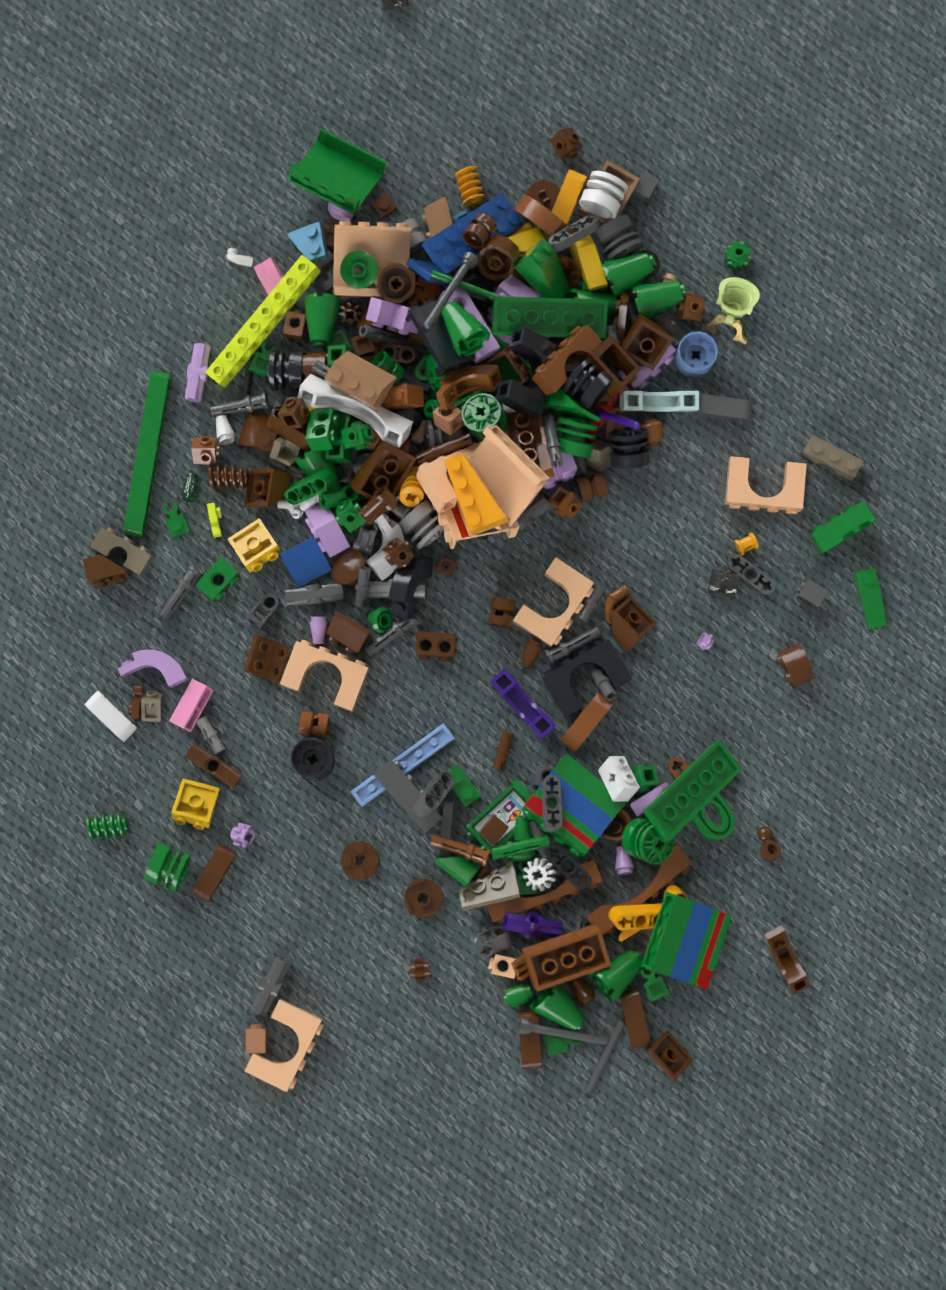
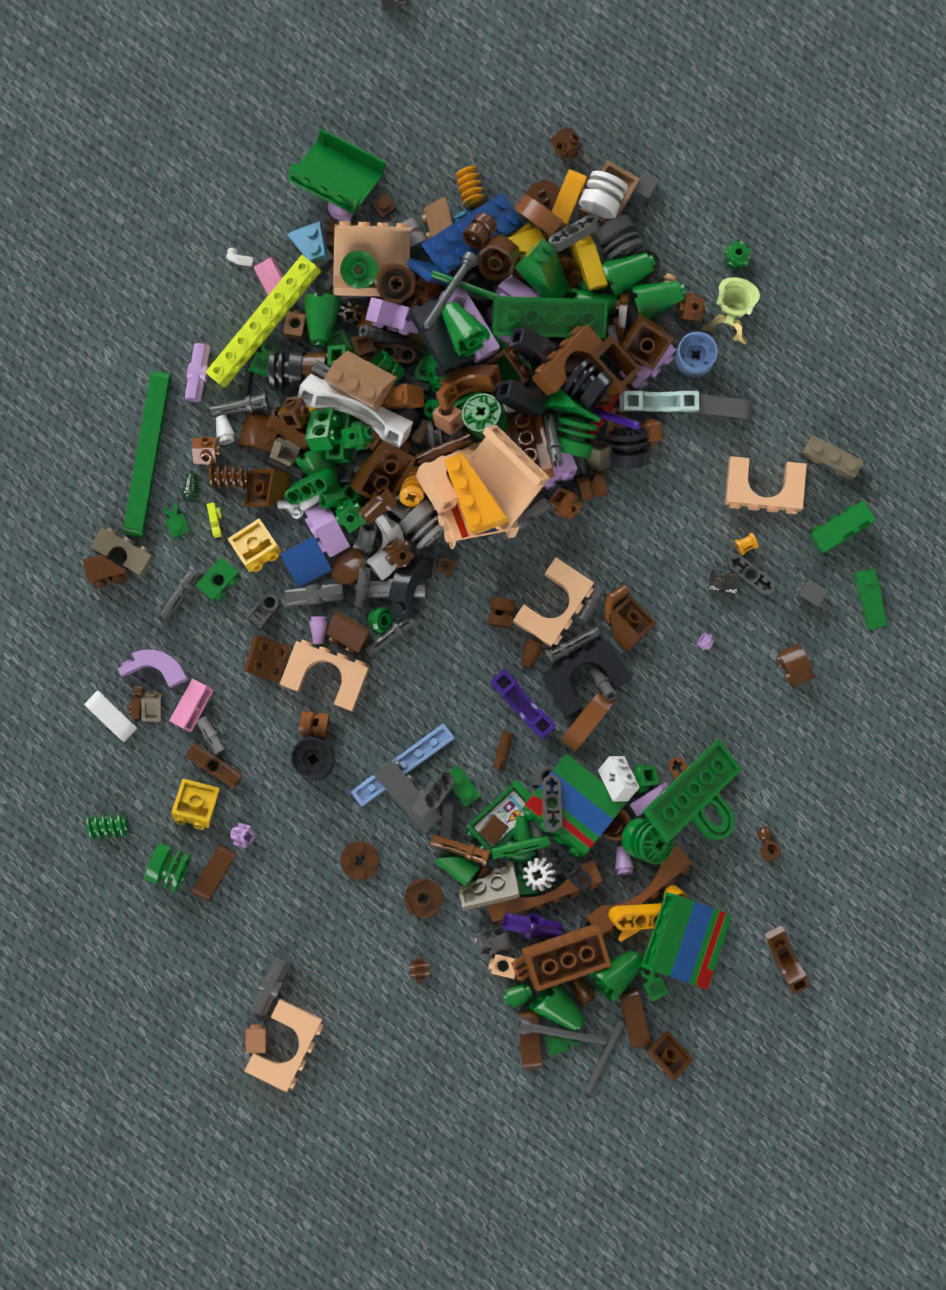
reddish brown brick [415,631,456,662] -> none

